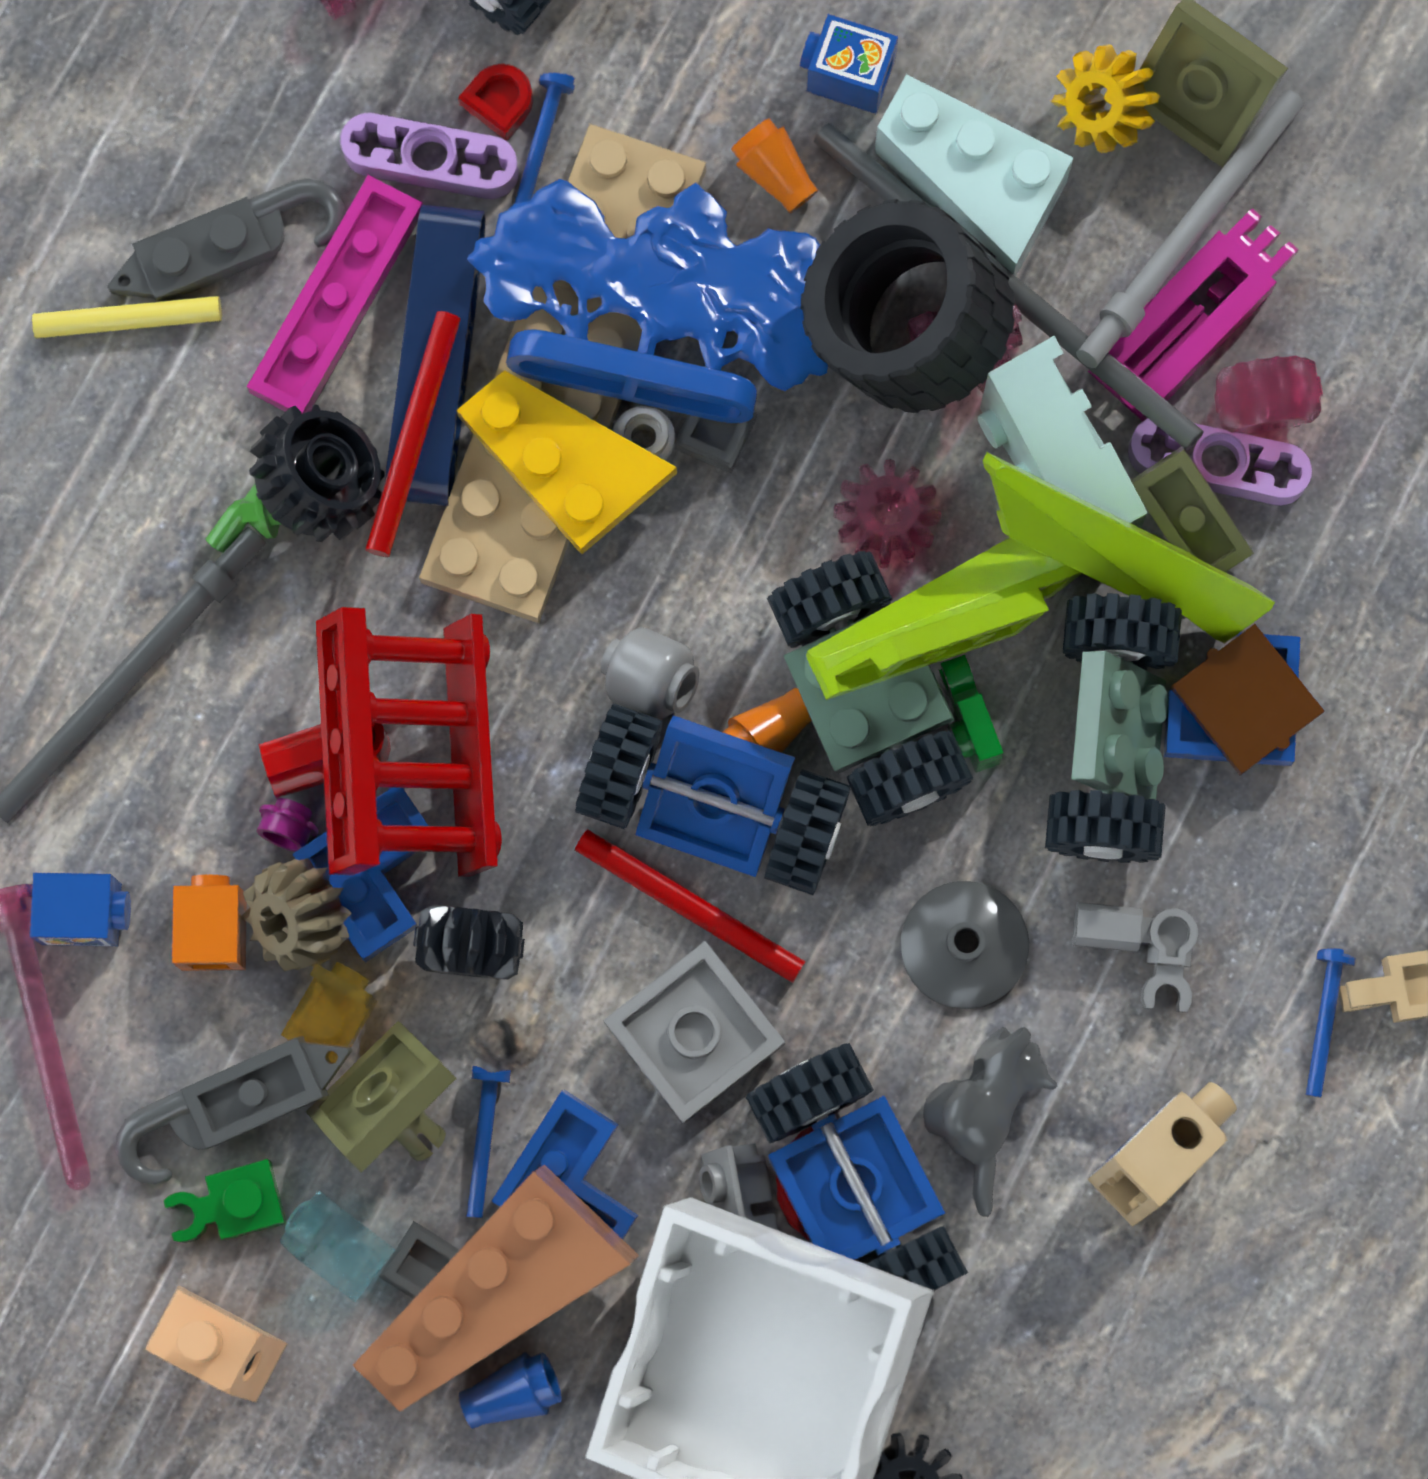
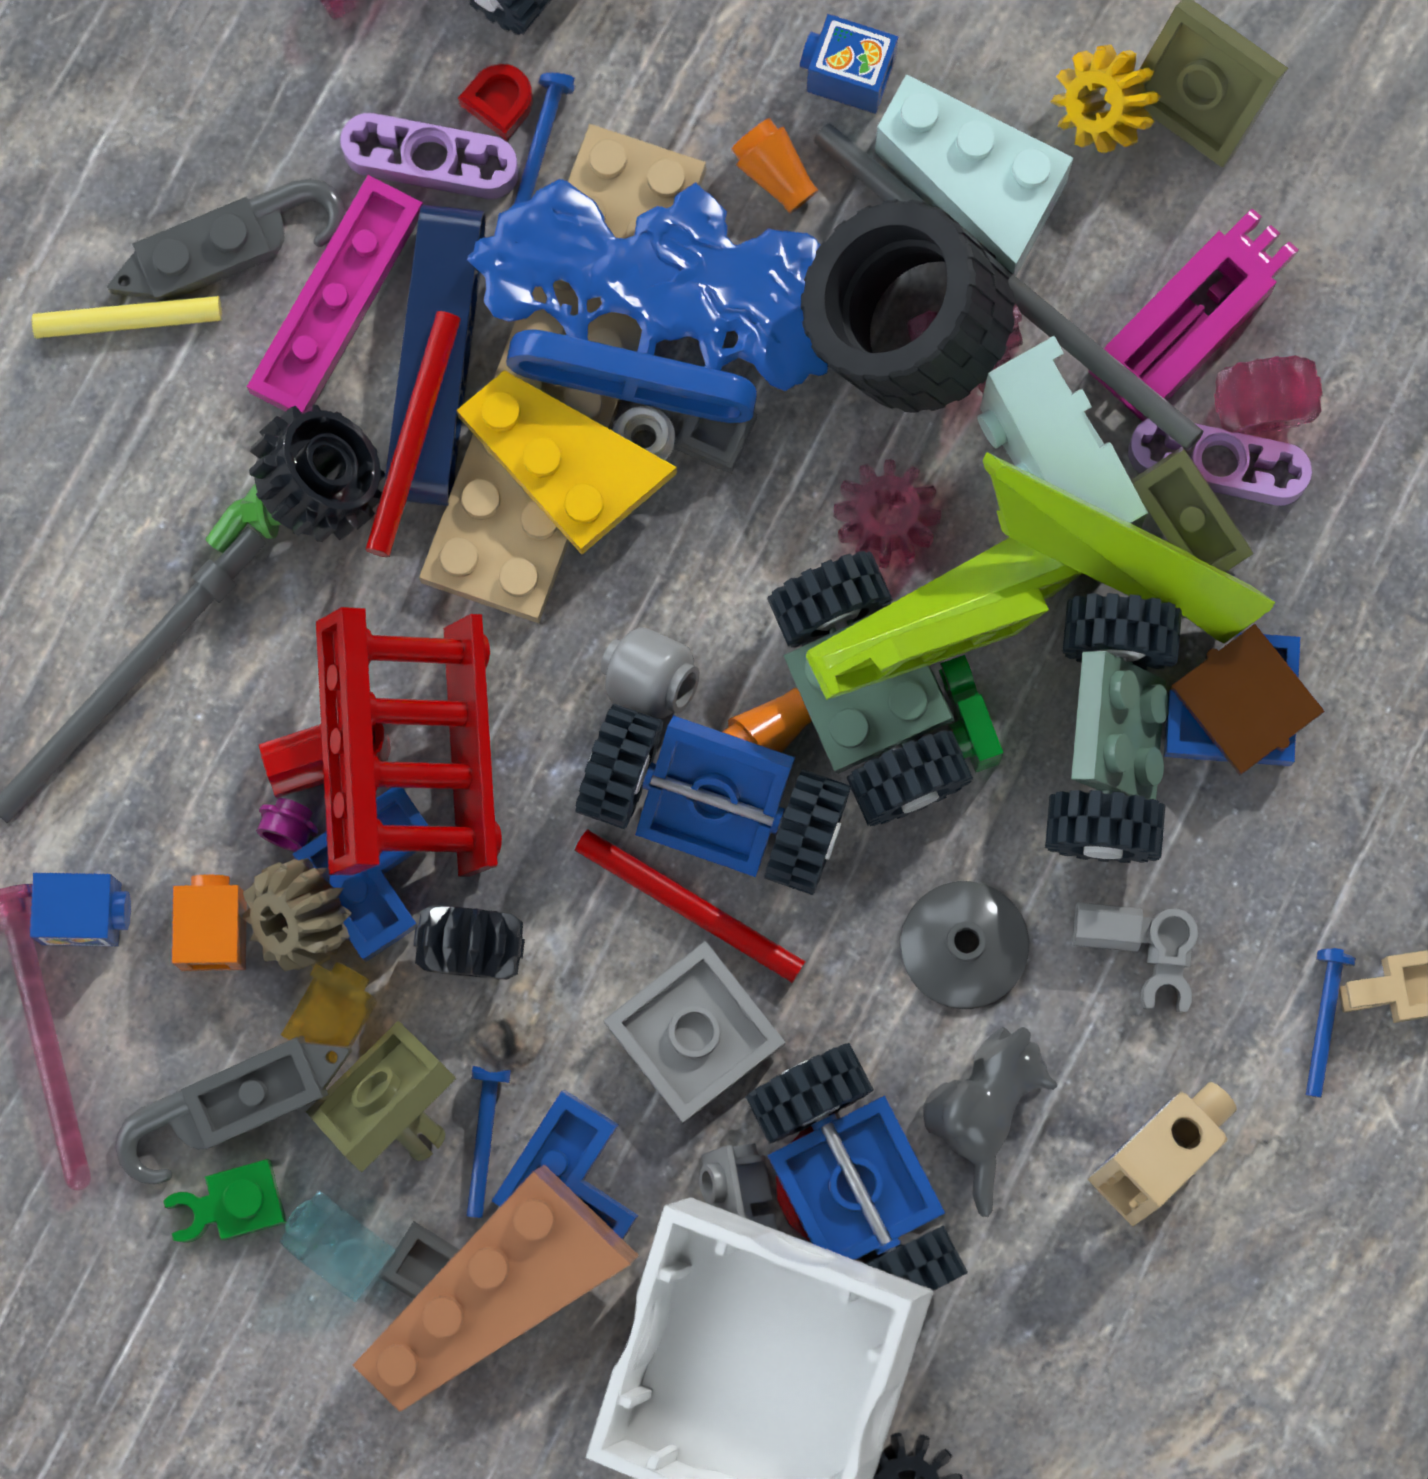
light nougat torso [145,1285,288,1402] -> none
blue cone [459,1352,562,1429] -> none
light grey bar [1076,90,1304,368] -> none

